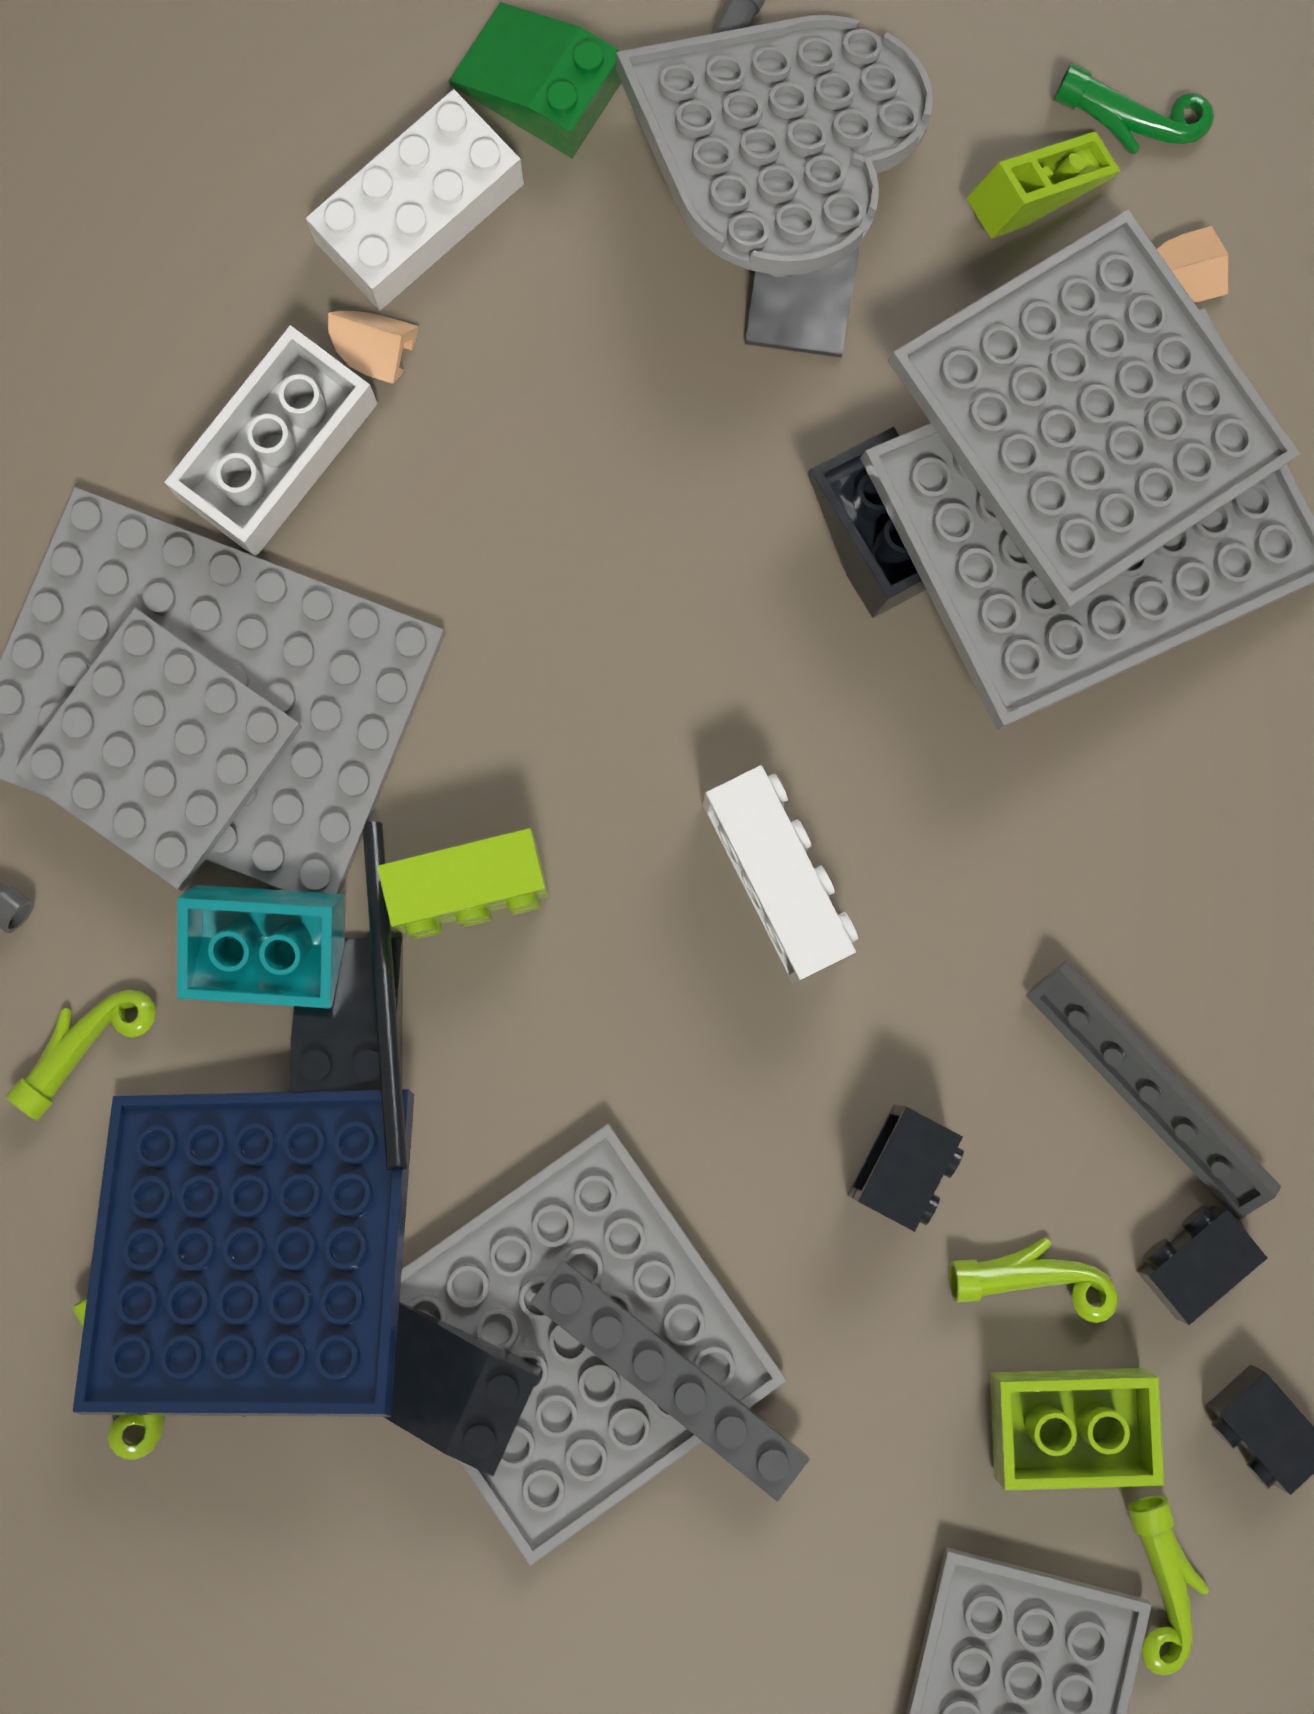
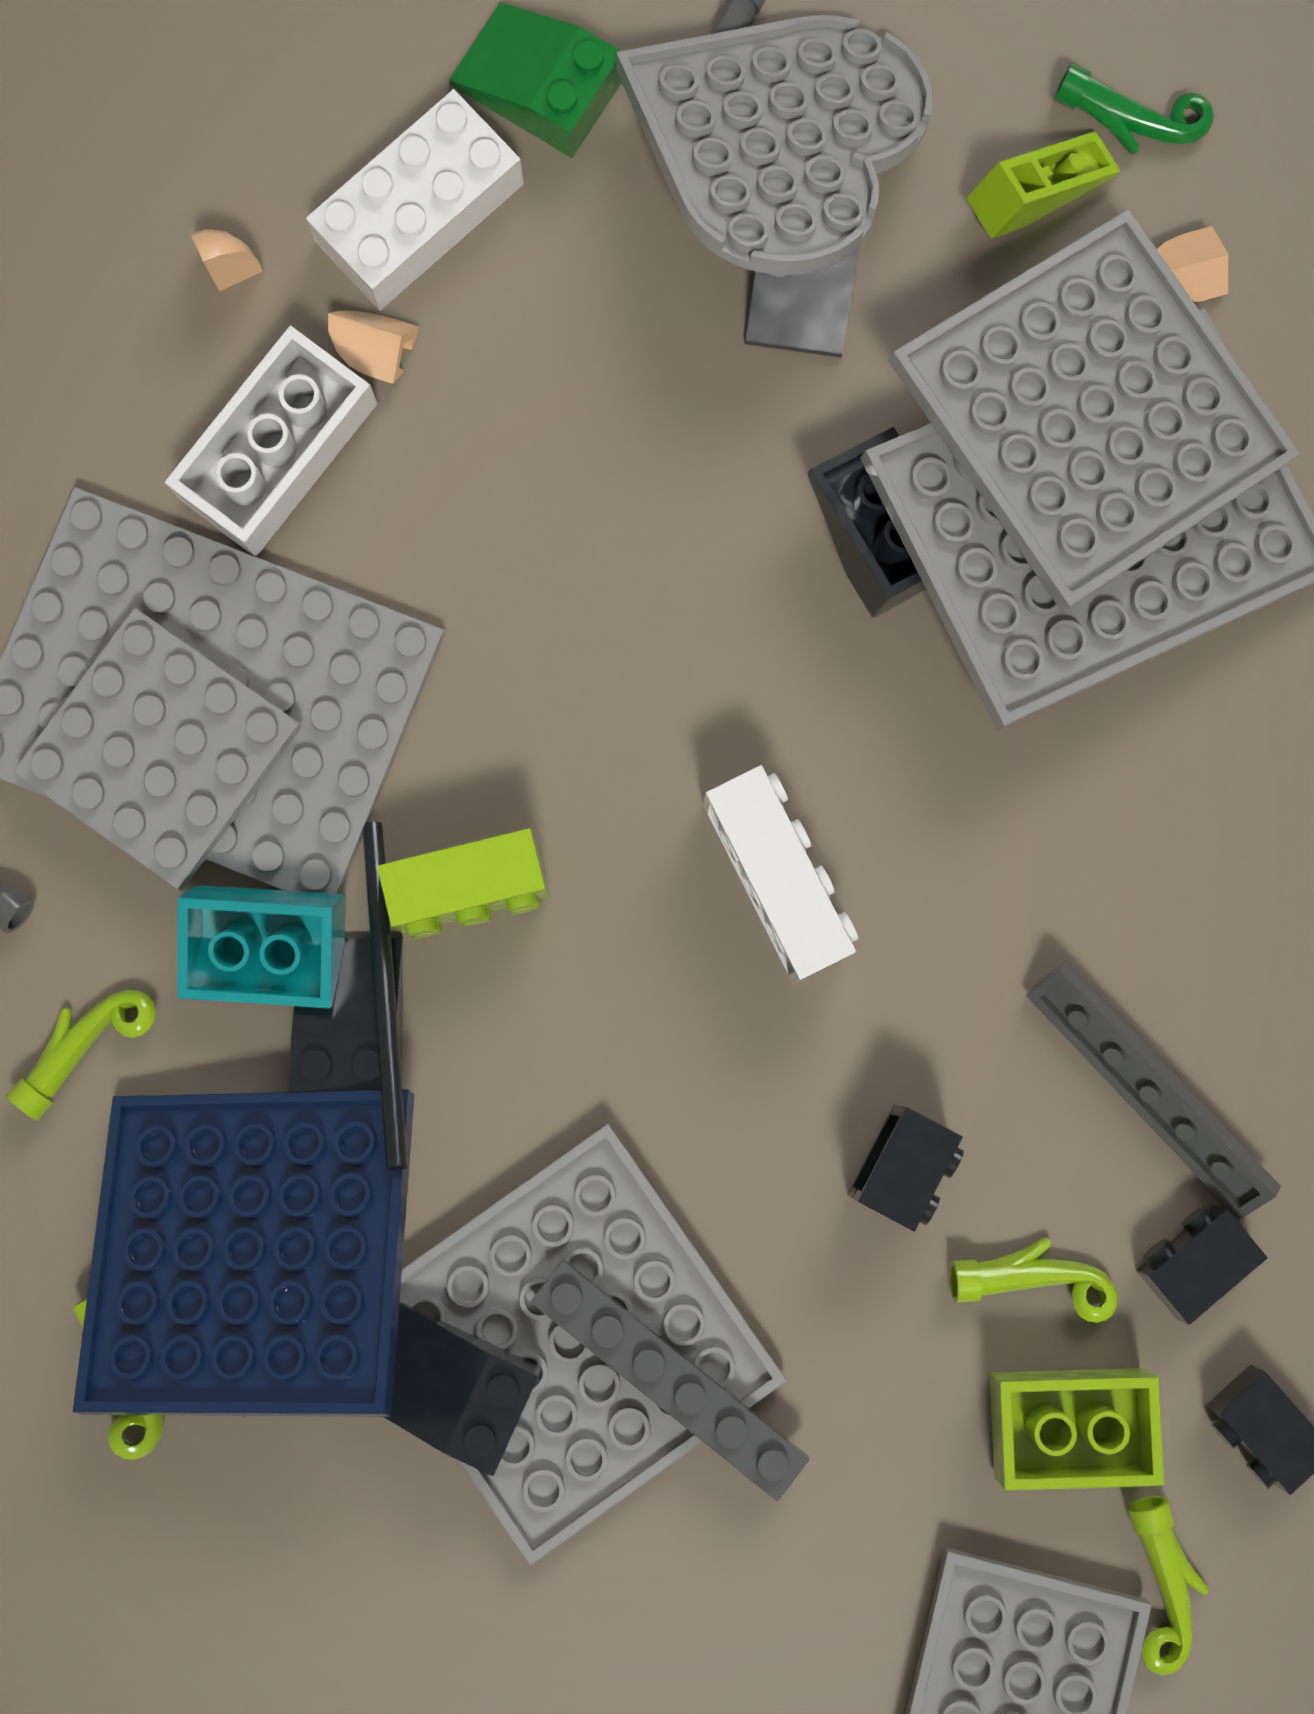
none -> light nougat brick [190,229,263,292]

